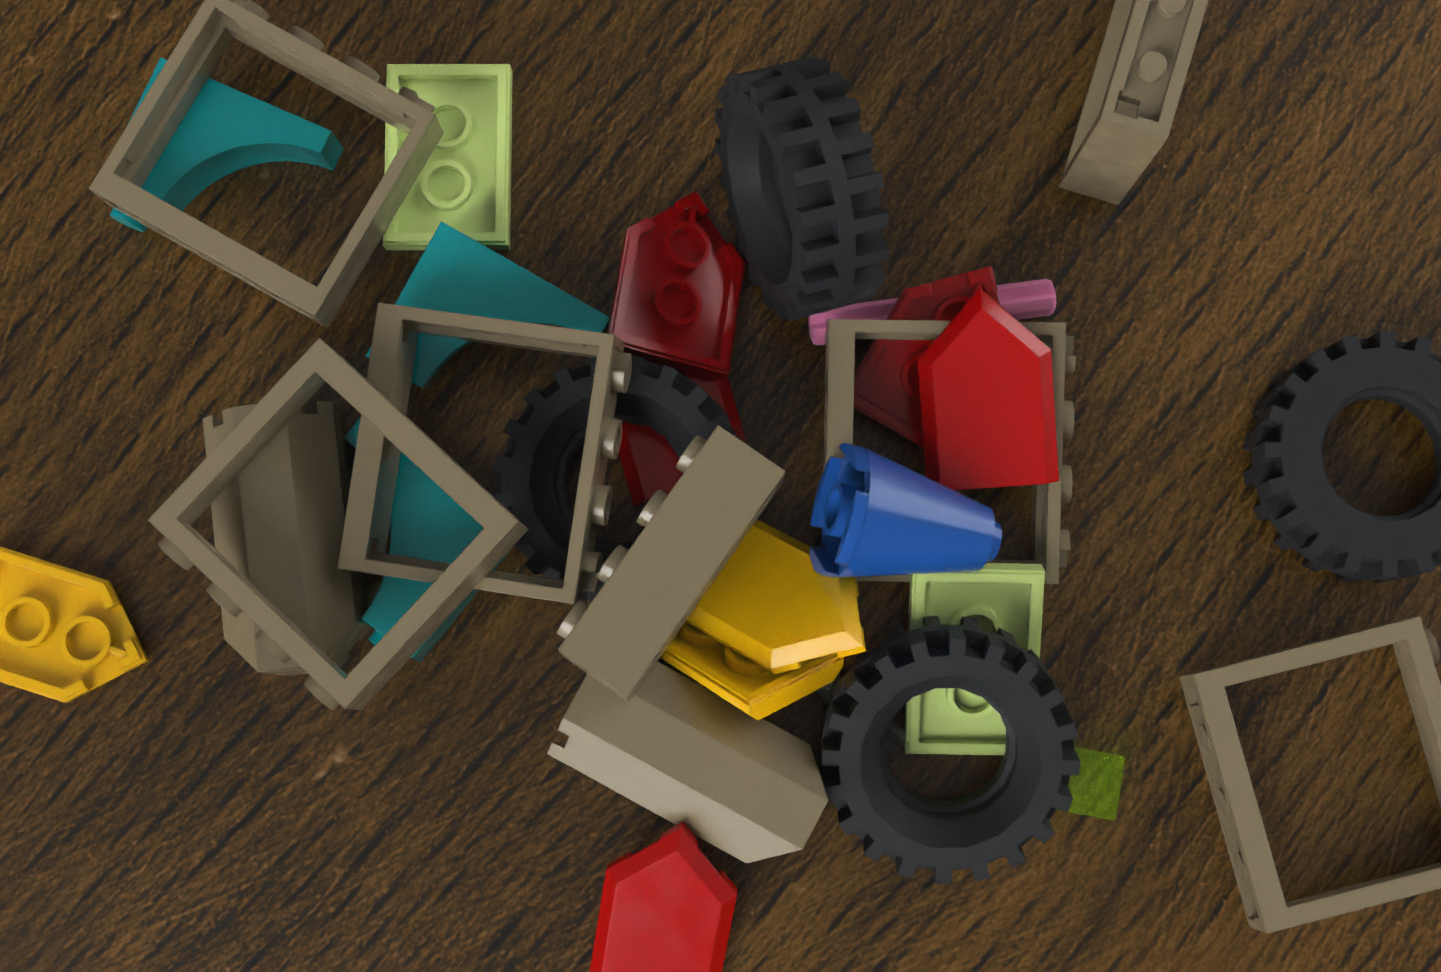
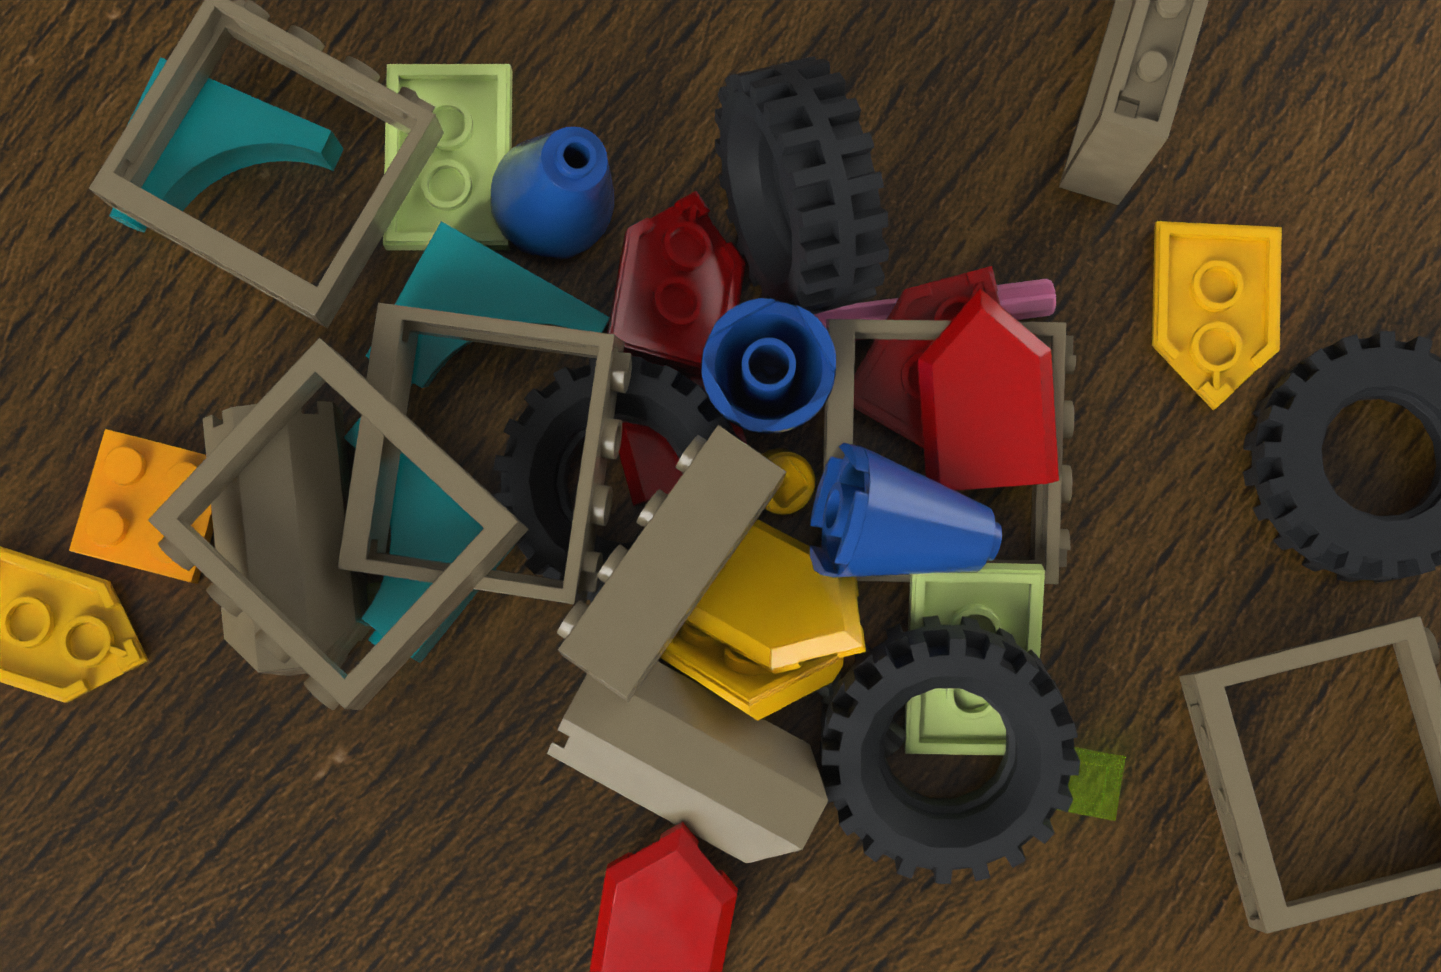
none -> light orange plate [69,429,213,584]
none -> blue cone [491,127,615,259]
none -> blue cone [701,298,836,433]
none -> yellow tile [761,448,815,515]
none -> yellow tile [1152,221,1282,410]

